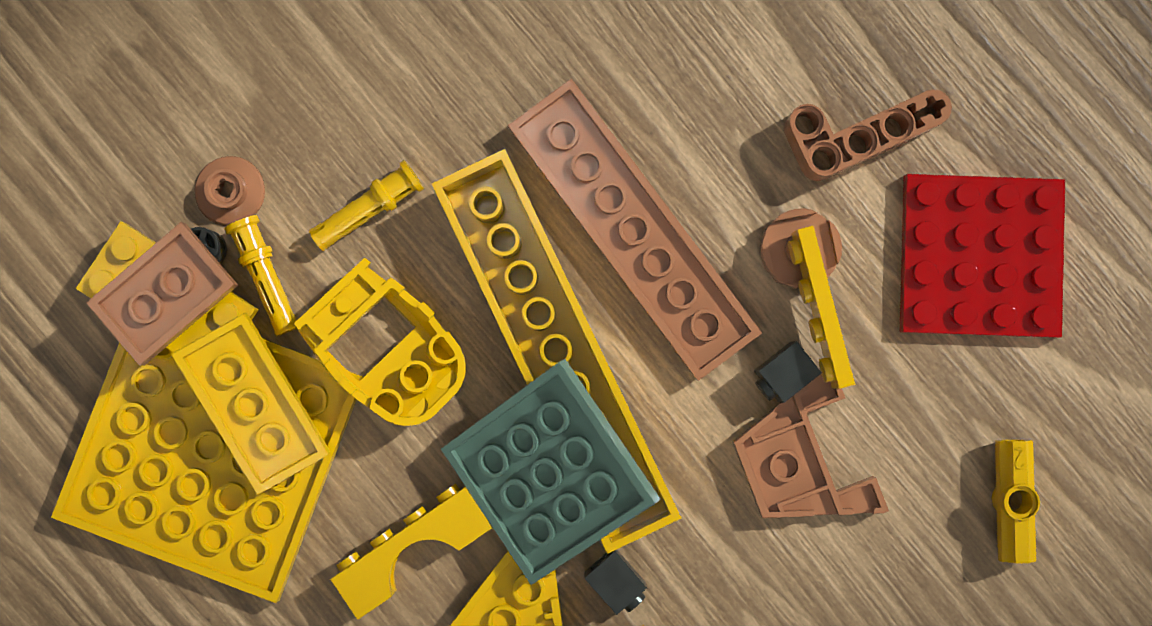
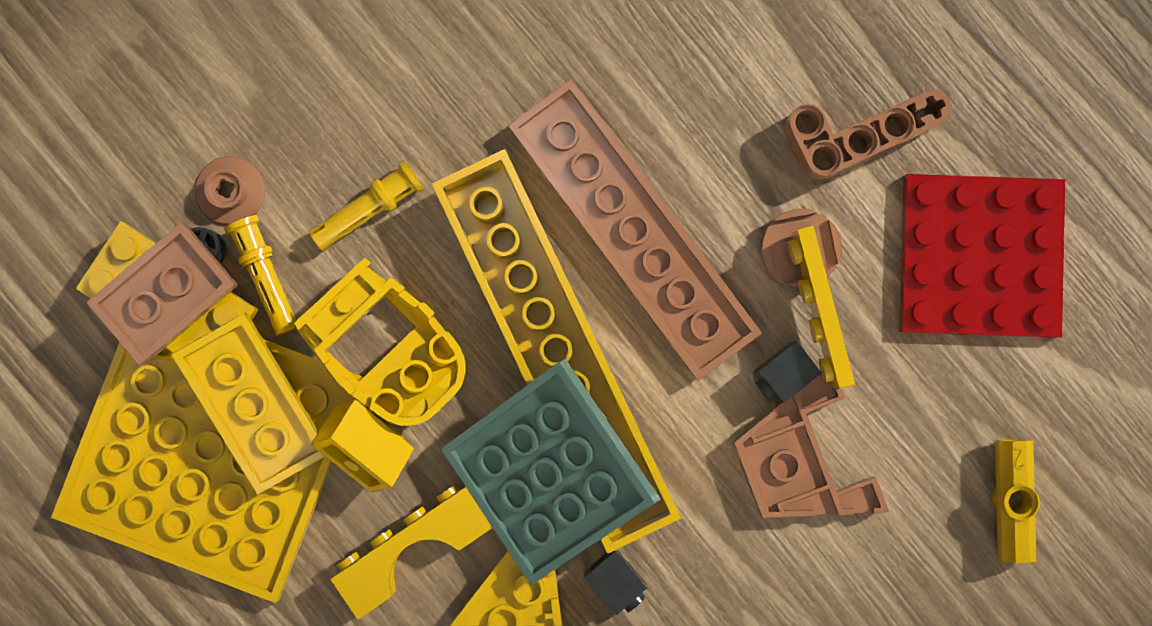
none -> yellow brick [311,399,414,493]

